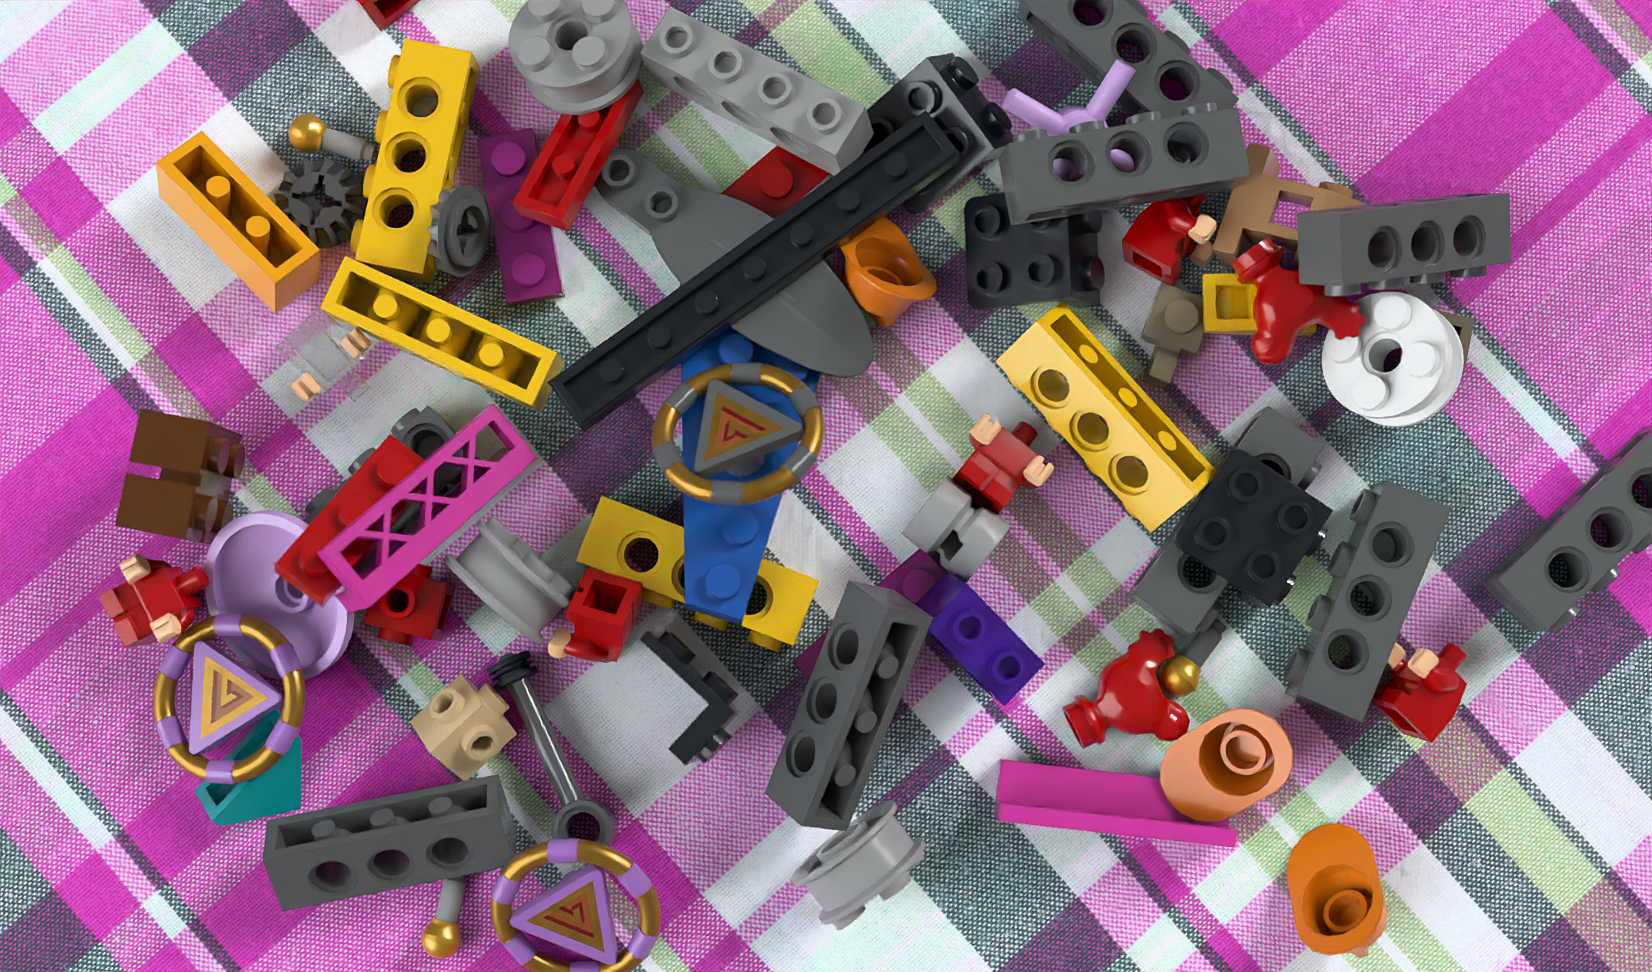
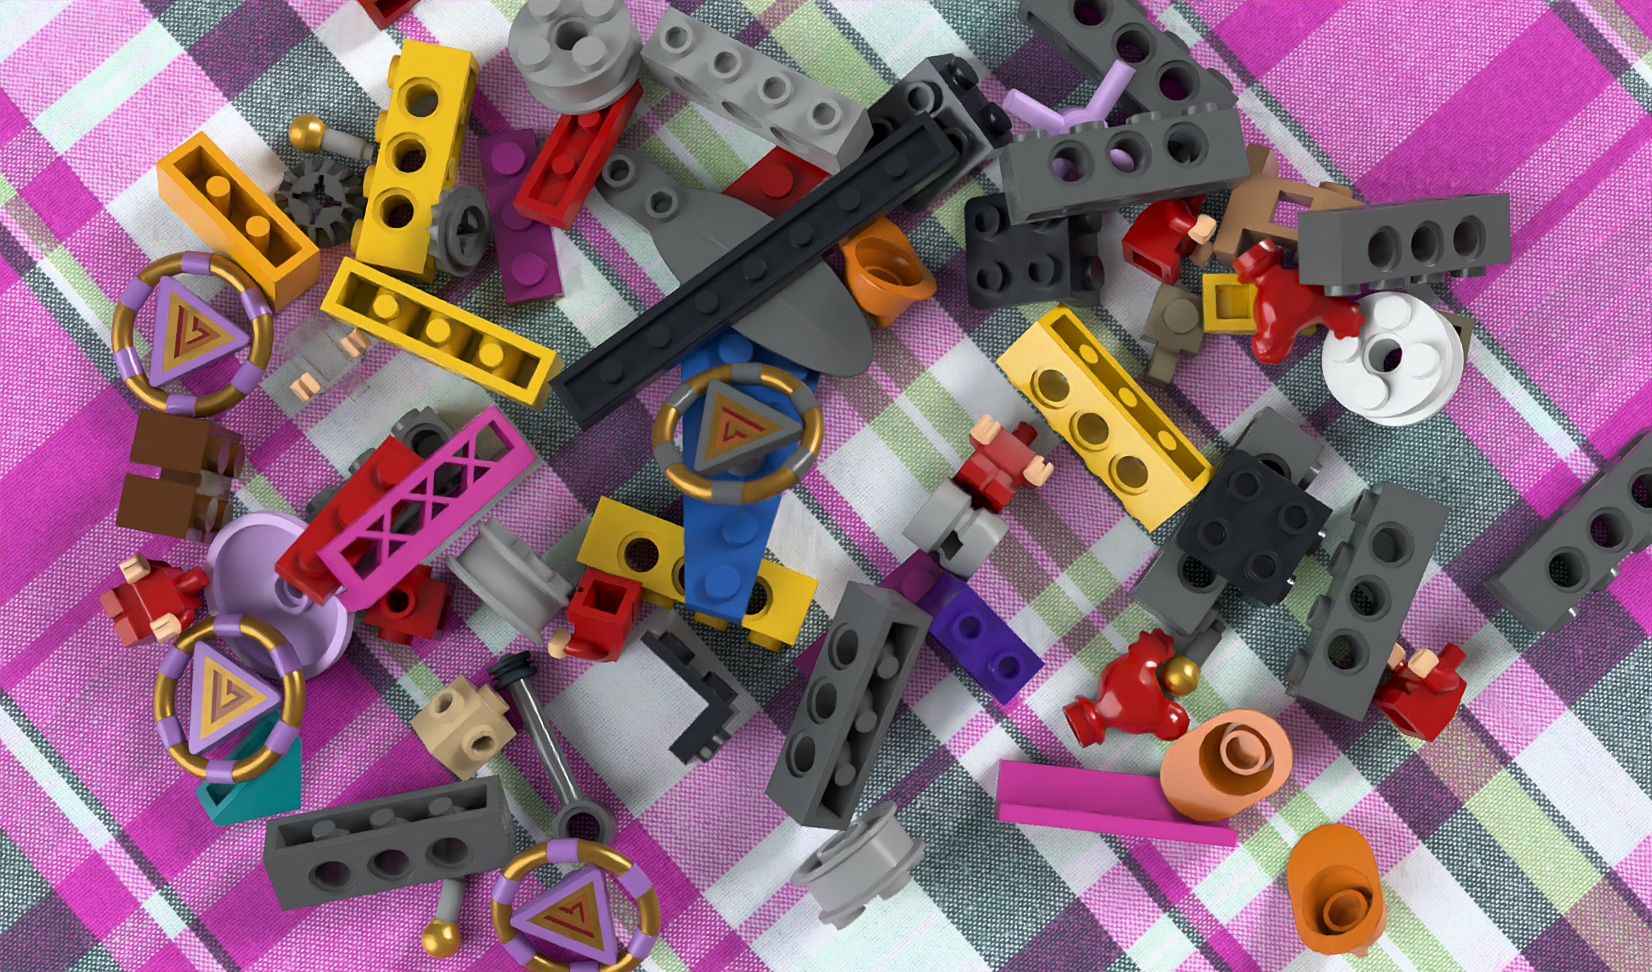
none -> piece [111,250,274,419]

